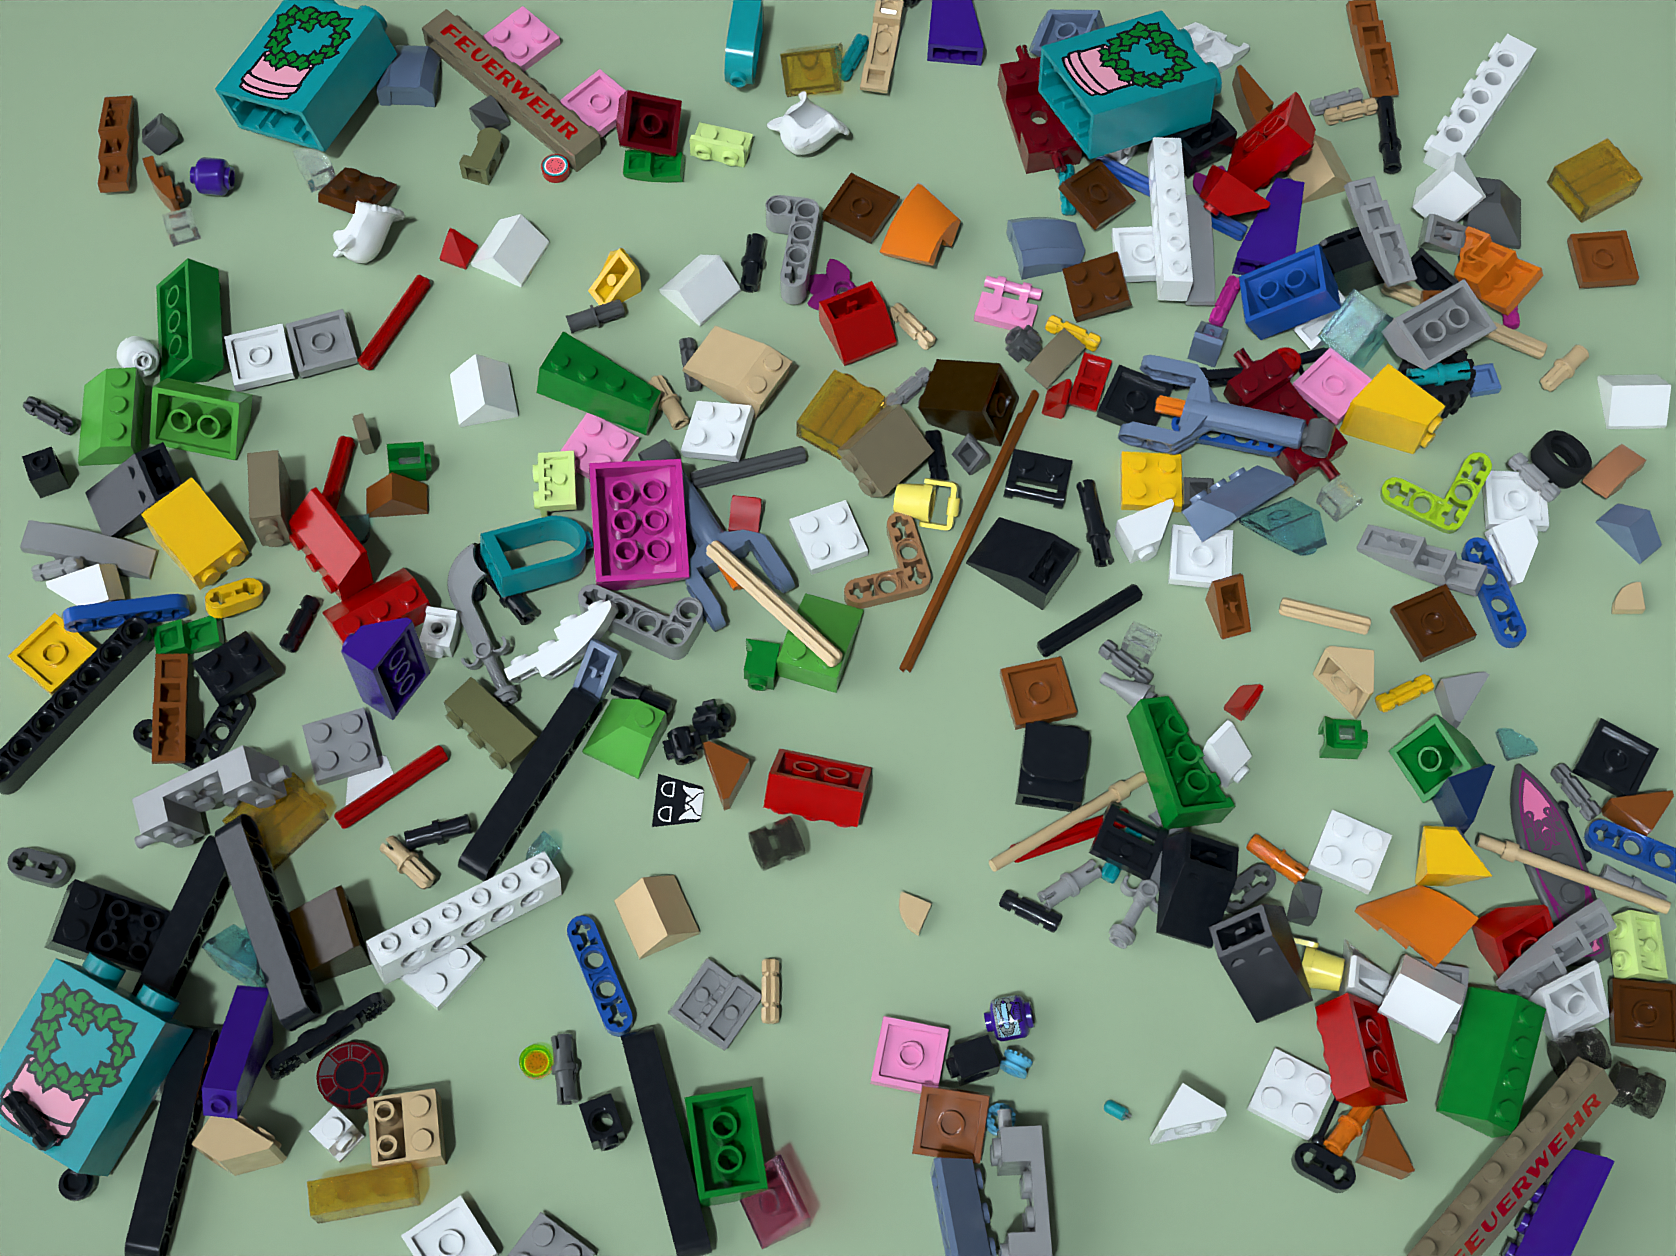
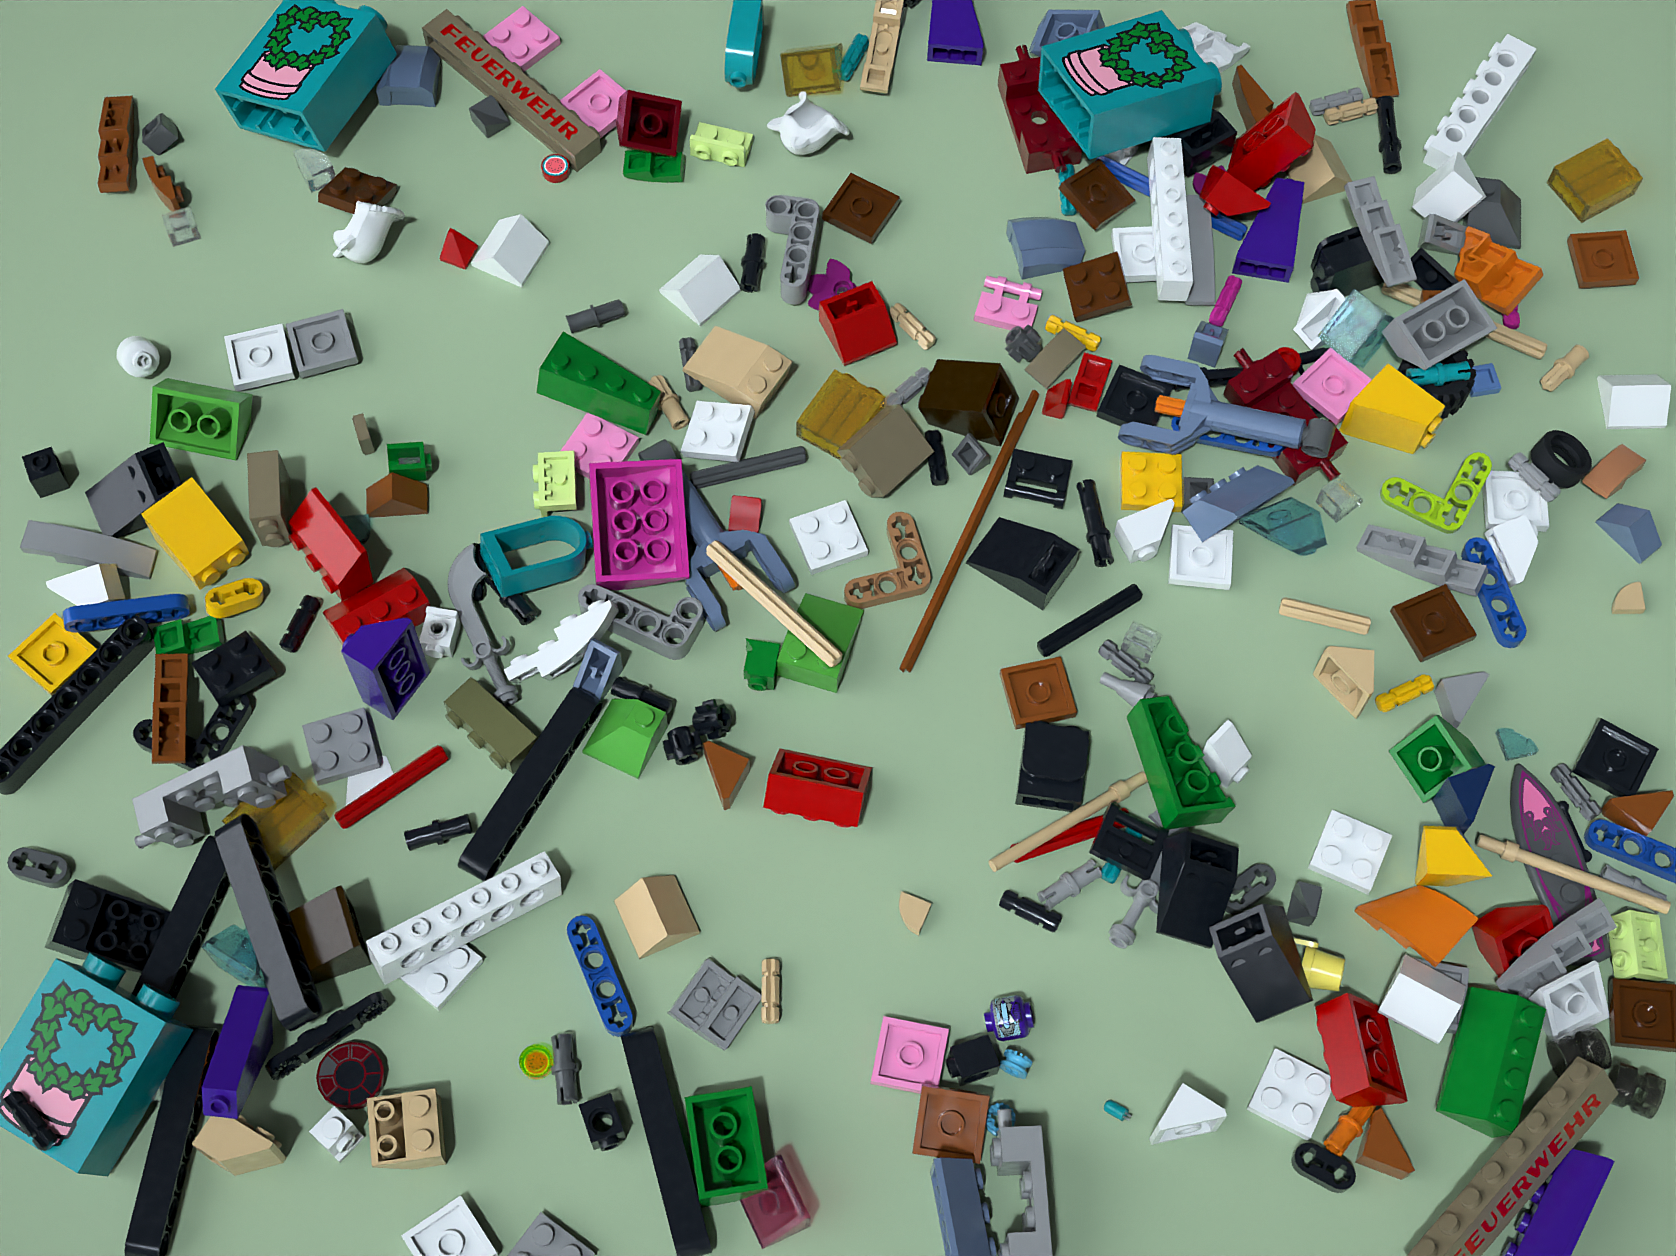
black axle [23,396,78,435] -> none
light grey axle [31,556,85,581] -> none
black plate [58,1168,95,1201] -> none
bright green slope [78,367,145,466] -> none
green slope [156,258,225,383] -> none
dark purple head [190,157,235,196] -> none
clear yellow brick [307,1163,421,1224] -> none
red axle [322,435,355,511] -> none
red axle [358,275,431,371] -> none
tan axle [379,835,436,890] -> none
white slope [450,354,518,427] -> none
olive leg [459,127,504,186] -> none
clear light blue tile [526,831,561,861] -> none
yellow slope [588,248,642,305] -> none
black sticker [652,774,704,827] -> none
clear smoke wheel [748,816,805,871] -> none
orange slope [880,184,961,266] -> none
light yellow piece [893,478,960,530] -> none
dark orange slope [1205,573,1251,639] -> none
red slope [1224,684,1264,721] -> none
blue slope [1239,244,1341,340] -> none
orange axle [1246,834,1309,885] -> none
black hinge [1311,1098,1340,1147] -> none
green window [1318,716,1368,759] -> none
white slope [1339,938,1393,1006] -> none

